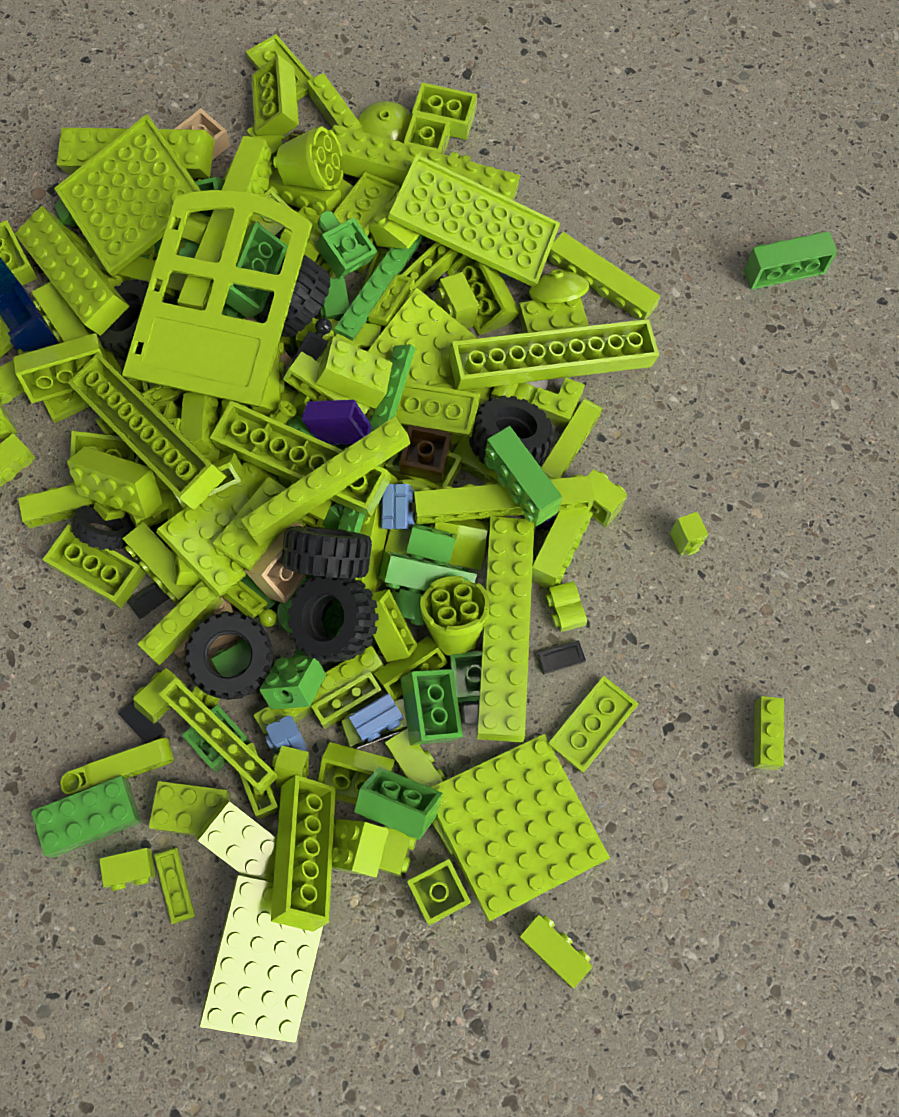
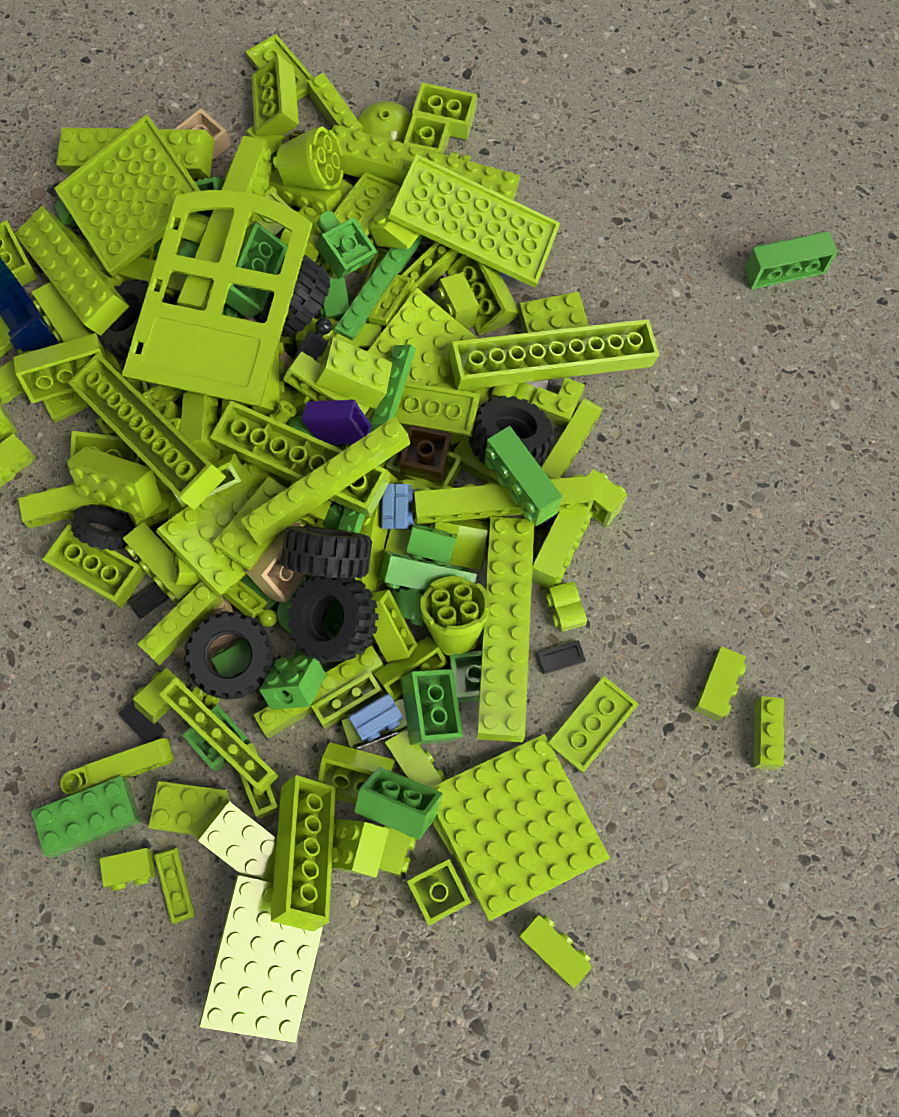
lime tile [94,502,126,521] -> none
medium blue brick [265,715,307,755] -> none
lime brick [272,746,309,788] -> none
tile [463,700,479,725] -> none
lime dish [529,269,589,303] -> none
lime brick [547,232,660,320] -> none
lime brick [670,511,709,556] -> none
none -> lime brick [693,646,747,721]

